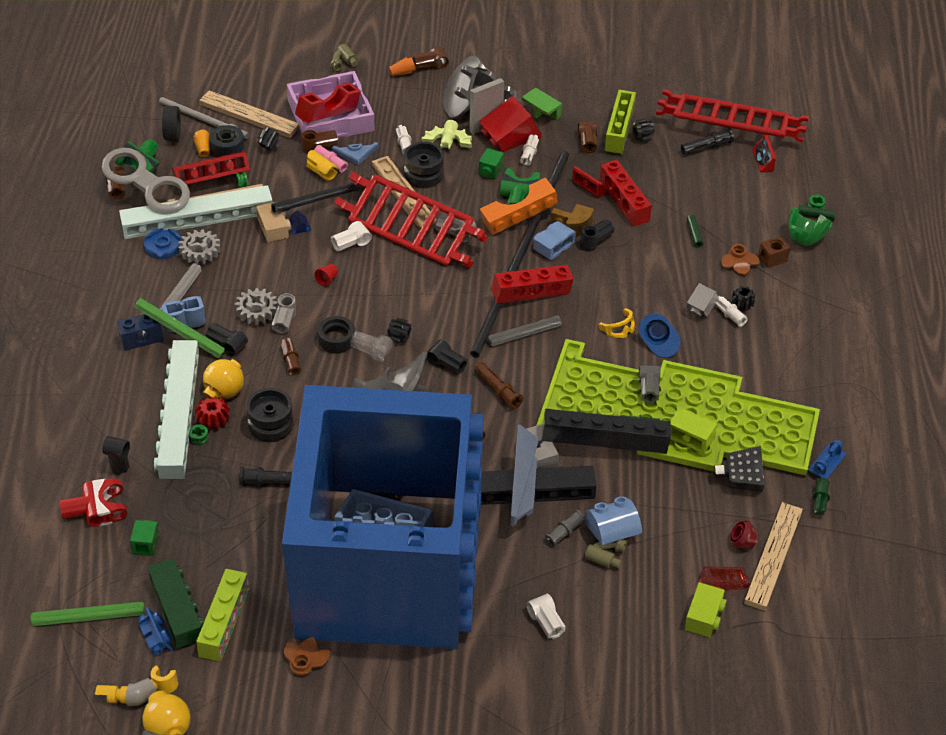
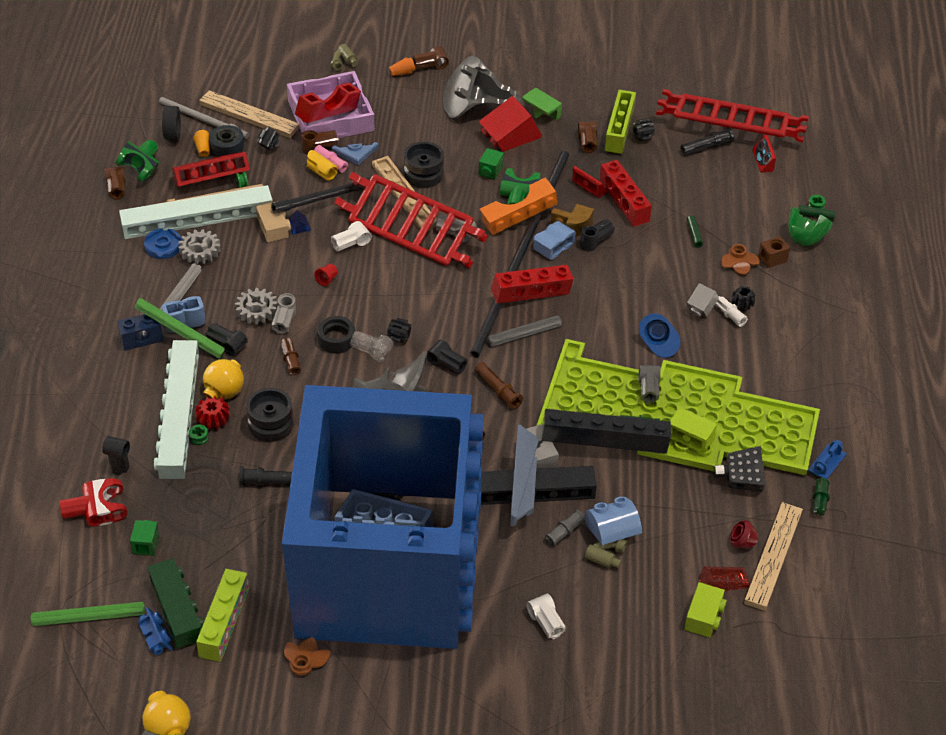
yellow piece [95,666,178,706] -> none
light grey bar [102,148,190,213] -> none
white axle [396,125,411,155] -> none
yellowish green animal [422,120,472,149] -> none
light grey tile [470,78,504,135] -> none
white axle [520,134,539,166] -> none
yellow helmet [598,308,635,338] -> none

